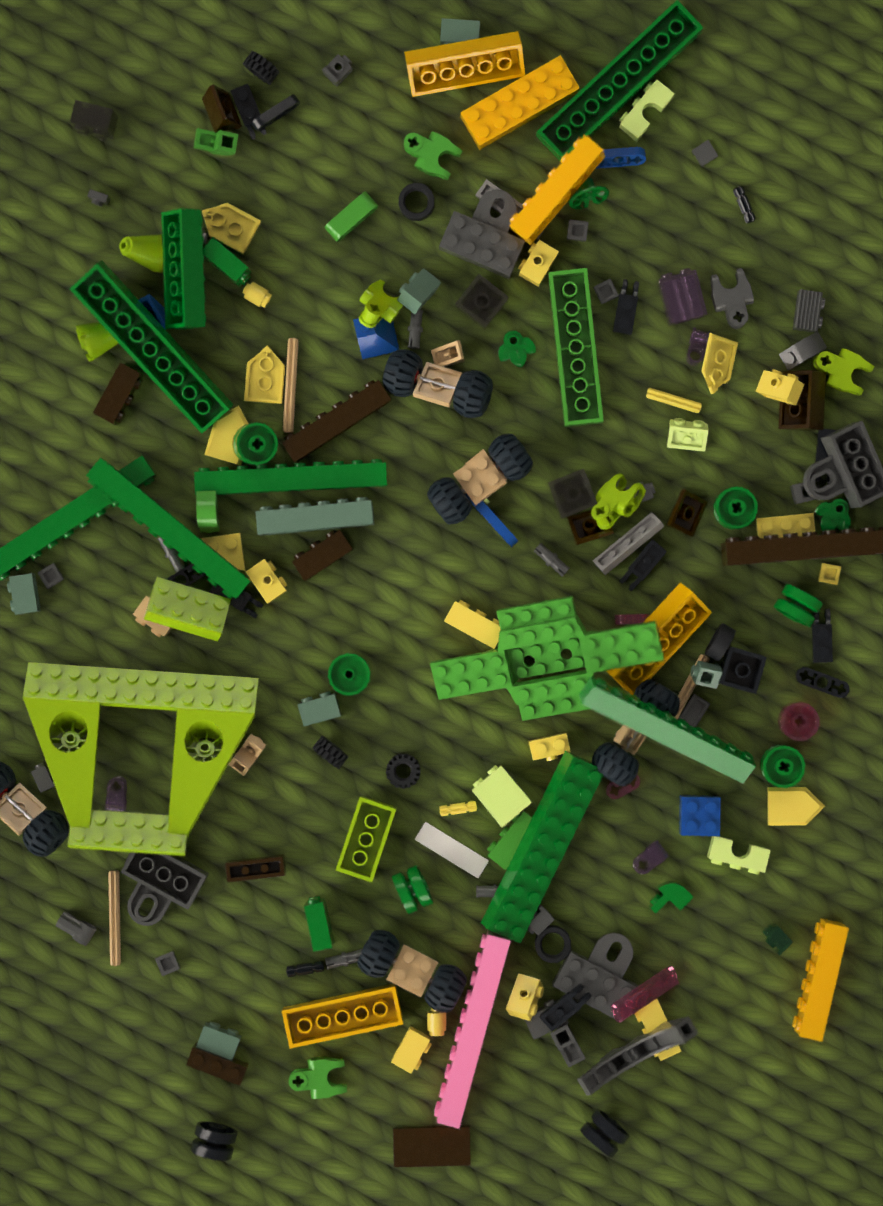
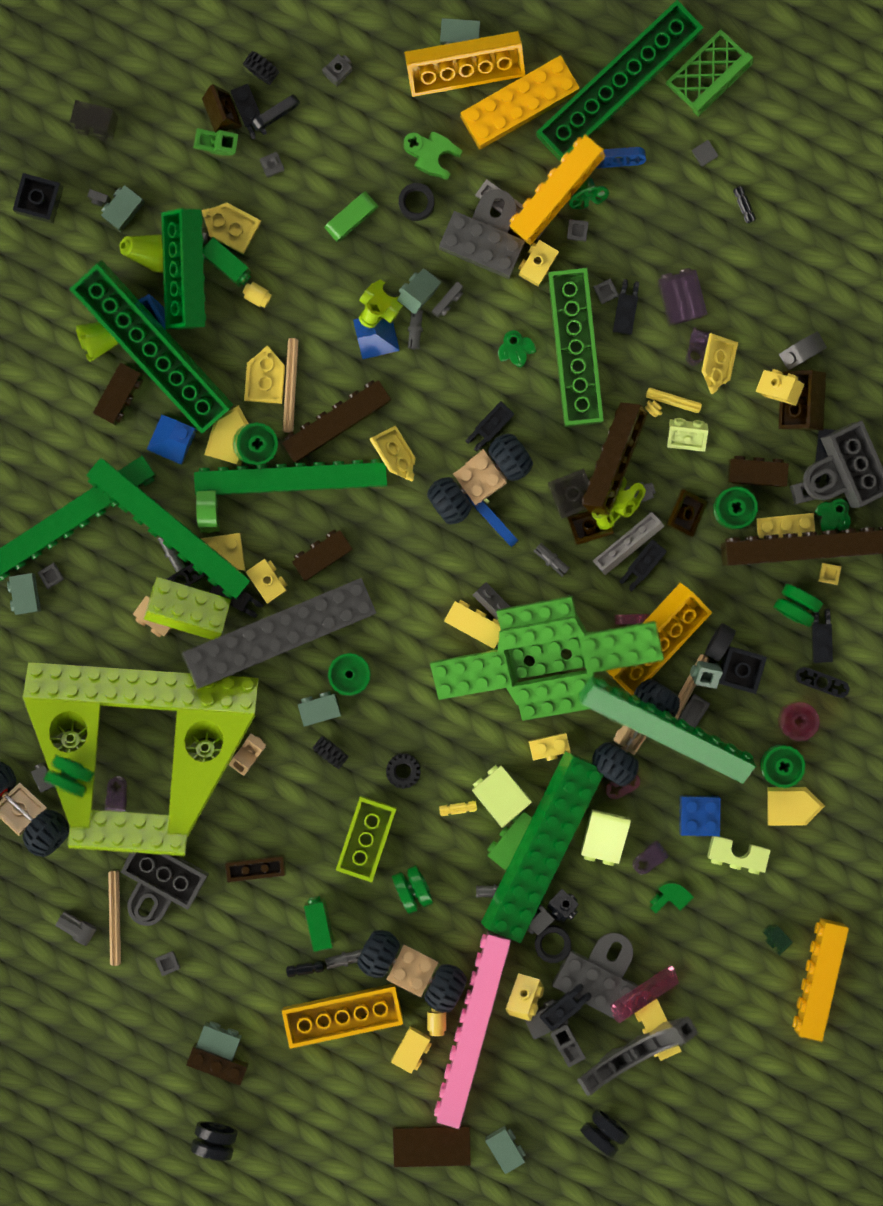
sand green brick [255,497,375,536] -> none
bright green piece [289,1056,347,1099] -> none
black plate [383,349,493,418] -> none
white sticker [415,822,489,878] -> none
tan slope [431,340,464,367] -> none
clear smoke brick [455,274,509,330] -> none
yellowish green arch [619,80,674,142] -> none
dark grey piece [710,268,754,329] -> none
dark grey brick [793,290,825,333] -> none
lime piece [813,348,874,396] -> none
none -> black brick [13,173,64,224]
none -> green wheel [44,755,95,798]
none -> sand green brick [101,185,145,232]
none -> blue slope [147,415,197,465]
none -> dark grey brick [182,578,376,689]
none -> dark grey tile [259,152,285,178]
none -> light yellow tile [370,425,416,481]
none -> dark grey plate [432,282,463,318]
none -> black hinge [465,401,515,452]
none -> dark grey plate [473,582,510,620]
none -> sand green brick [485,1126,526,1174]
none -> black brick [547,889,579,922]
none -> yellowish green slope [580,809,631,866]
none -> dark brown brick [582,402,648,516]
none -> light yellow plate [645,400,663,418]
none -> bright green fence [666,29,753,117]
none -> dark brown brick [727,456,789,487]

